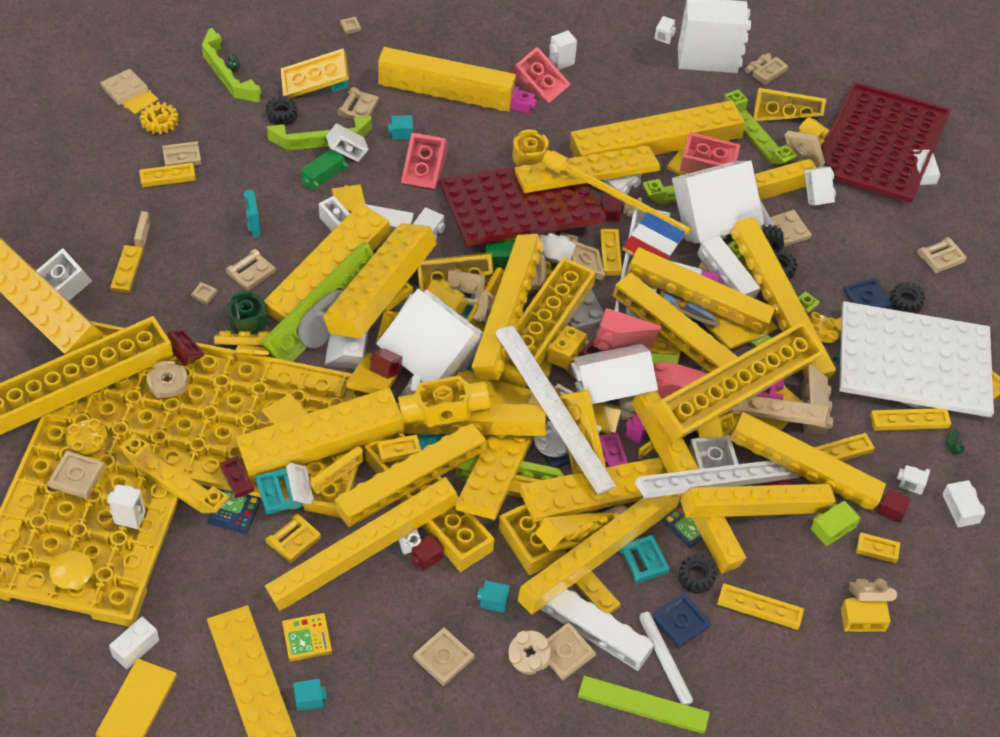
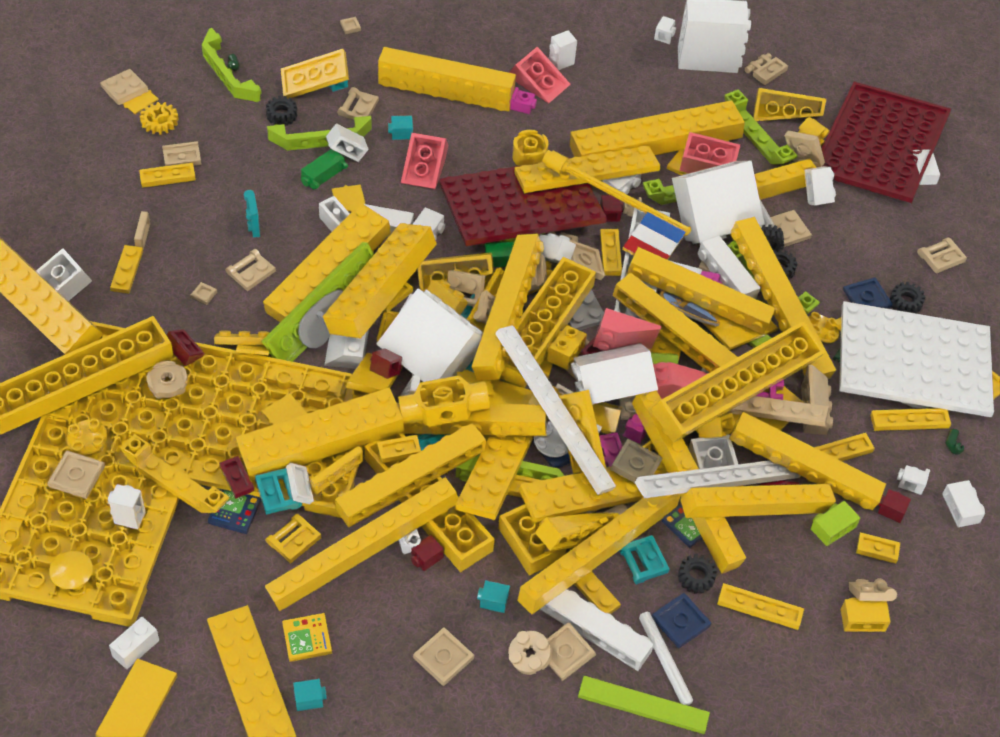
dark green brick [227,291,267,334] -> none
none -> dark tan plate [610,439,663,483]

